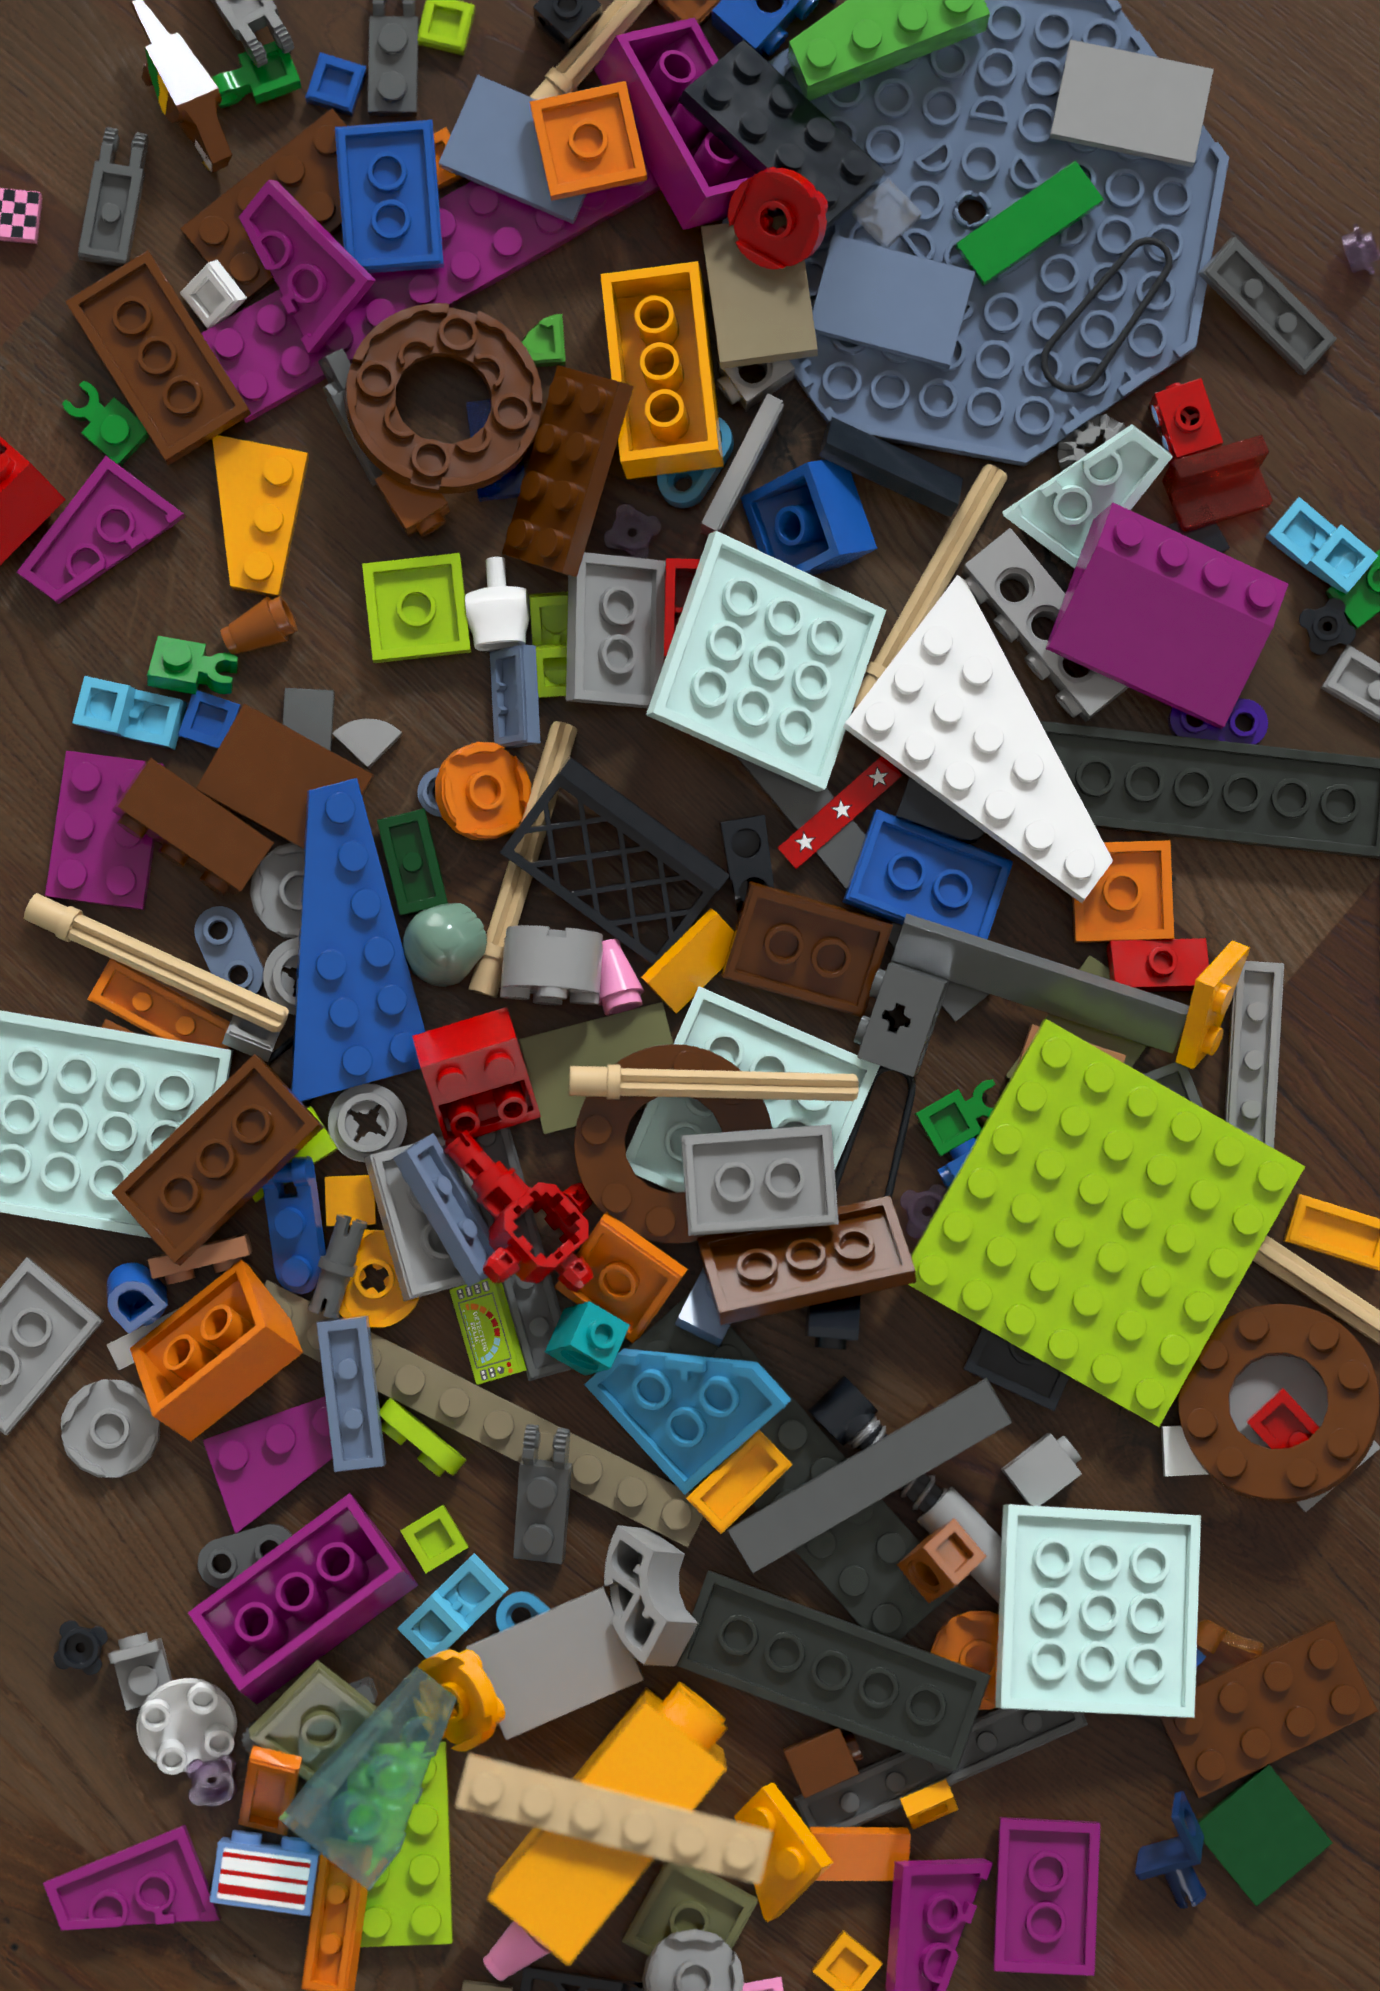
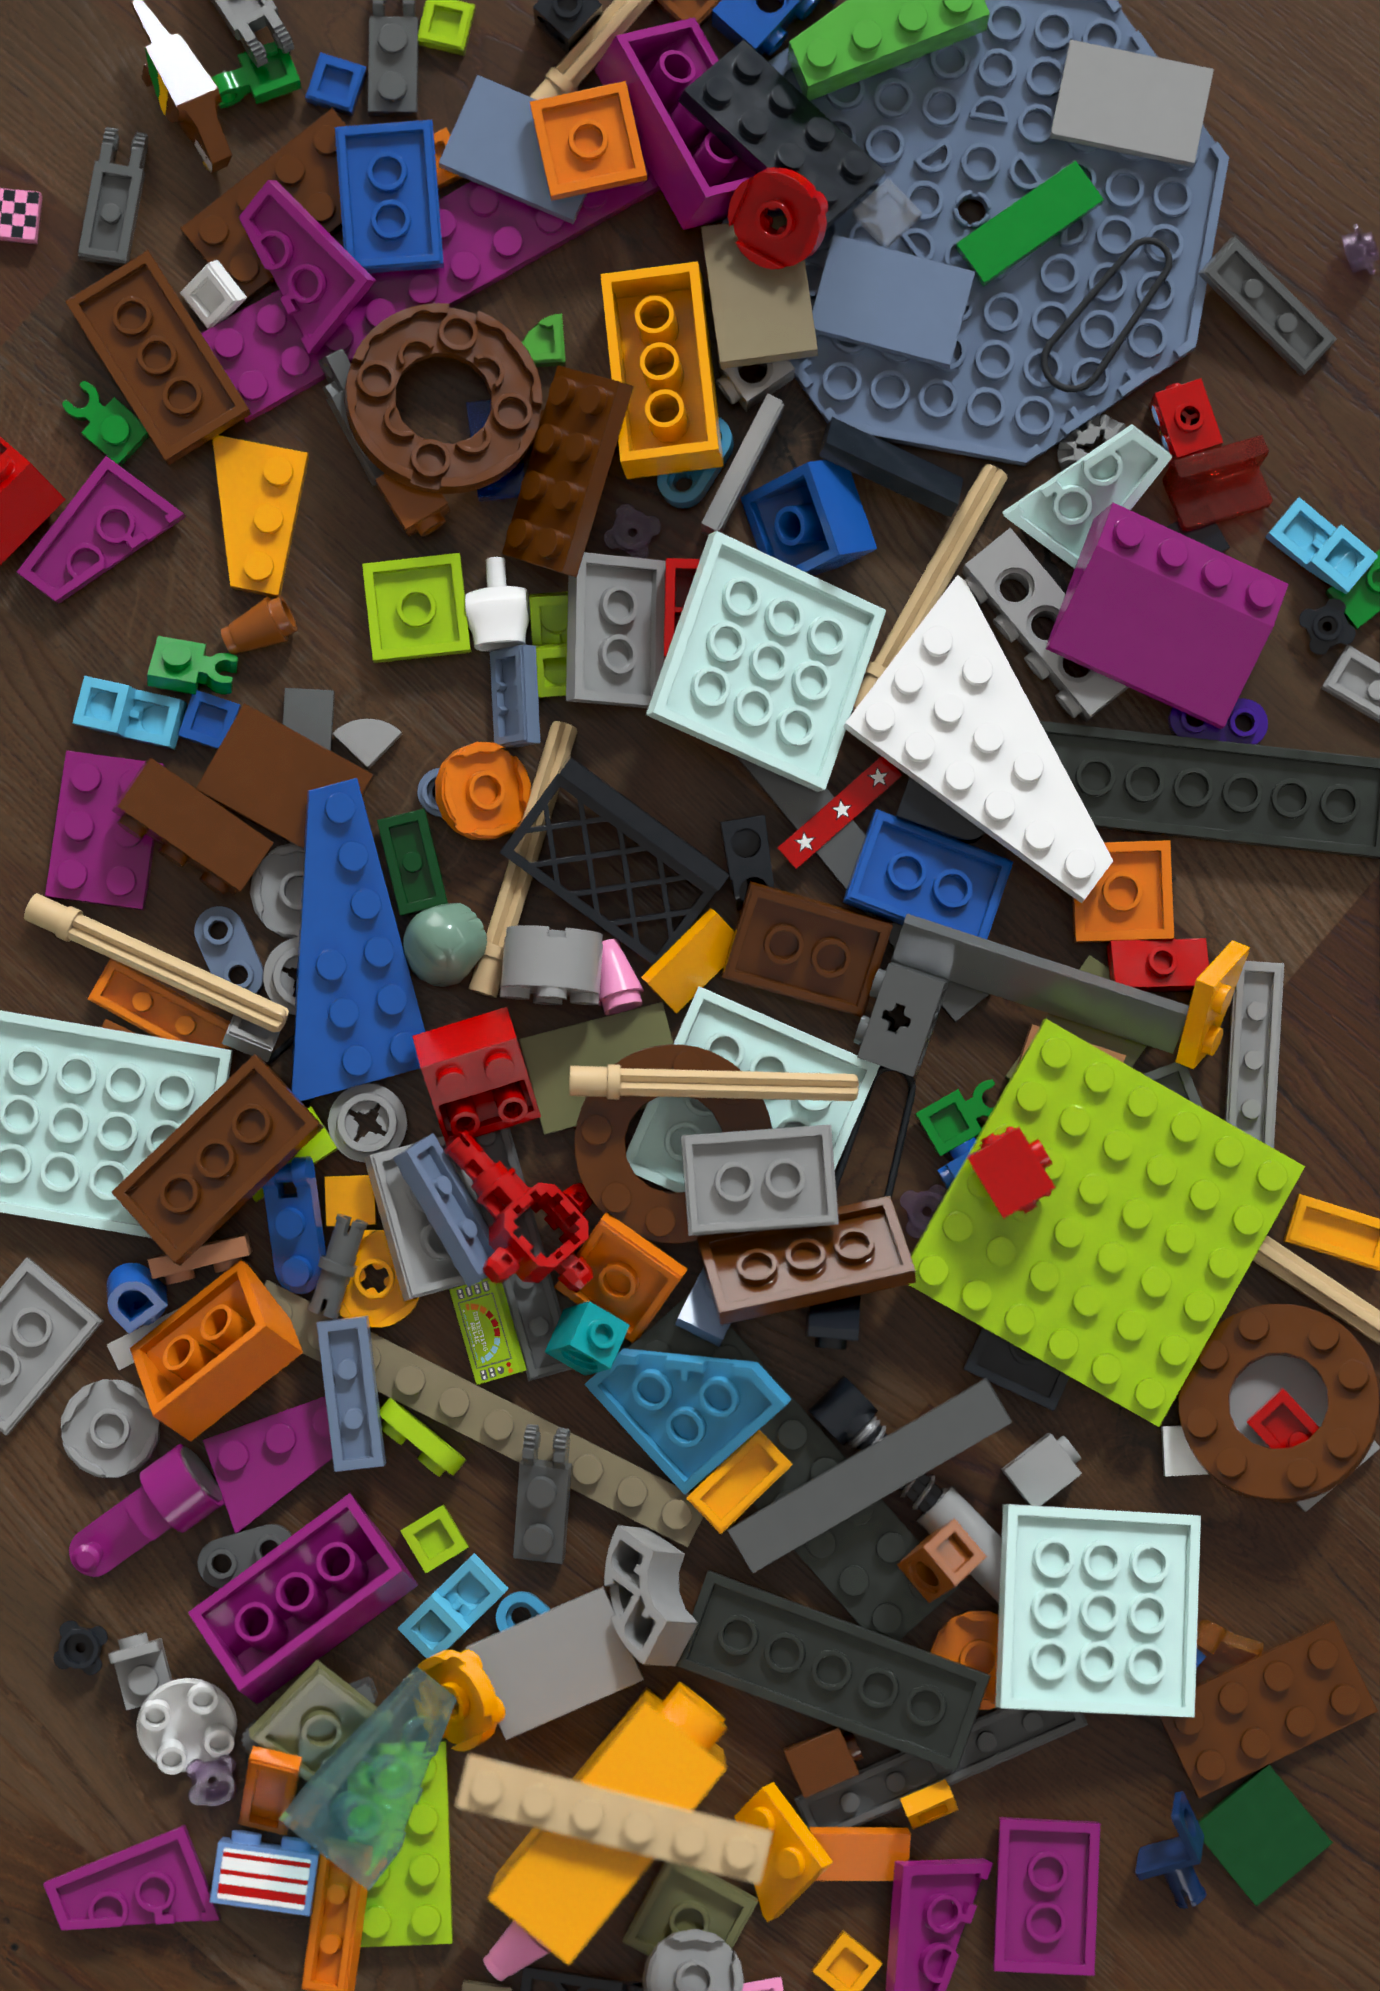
none -> magenta piece [69,1444,223,1577]
none -> red head [967,1126,1056,1219]

